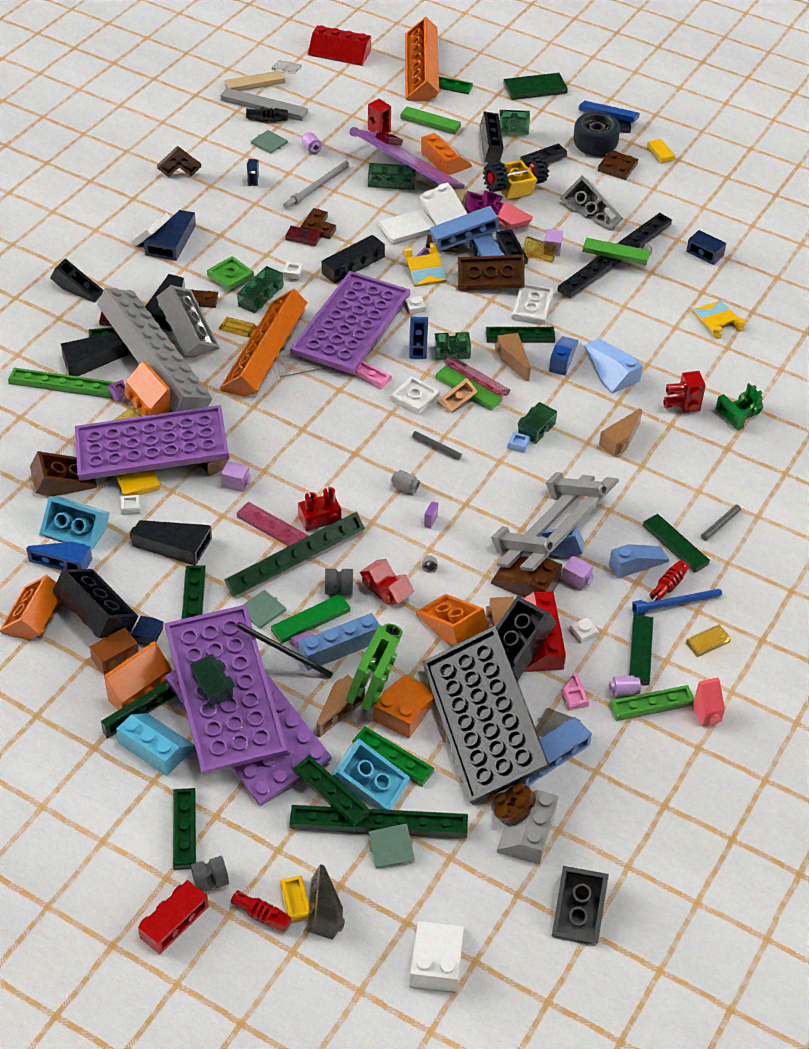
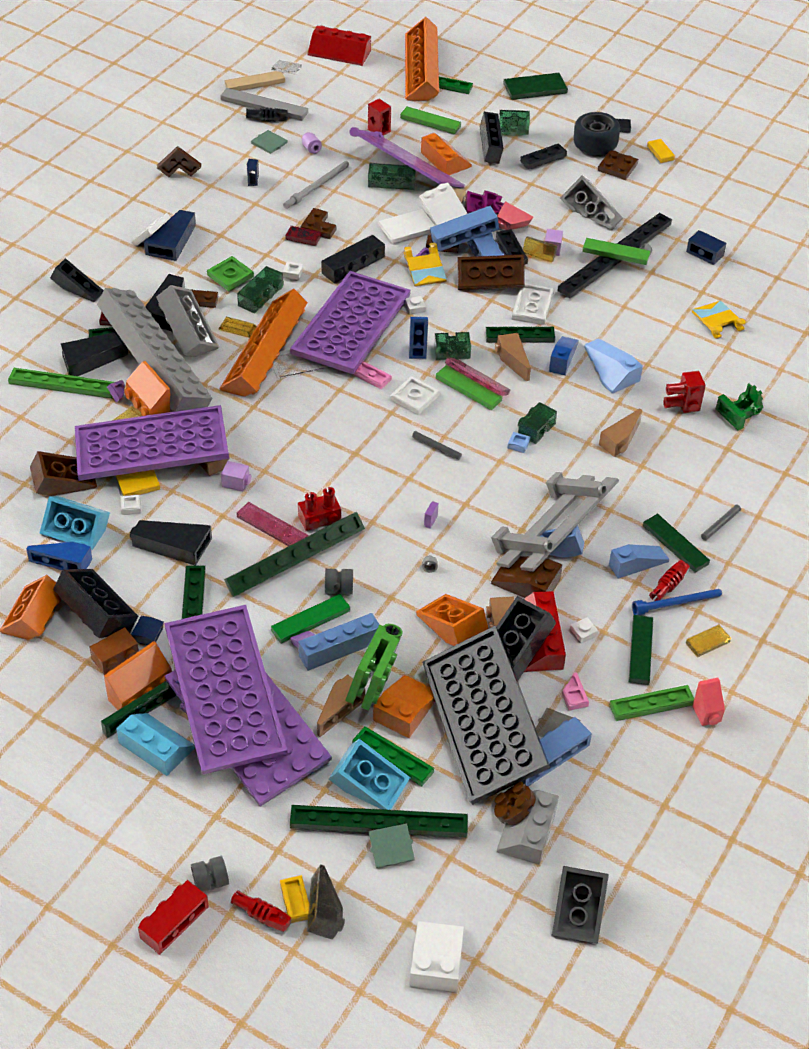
dark green tile [173,788,196,870] -> none
clear green brick [190,654,235,708] -> none
black axle [236,622,333,678] -> none
sand green piece [243,590,286,629] -> none
dark green tile [293,755,371,828] -> none
brick [360,559,415,605] -> none
dark red tile [375,132,403,146] -> none
light grey brick [391,470,420,494] -> none
light nougat slope [438,378,478,413] -> none
brick [483,154,549,199] -> none
lavender brick [561,556,594,591] -> none
blue tile [579,100,640,123] -> none
lavender brick [609,676,641,697] -> none

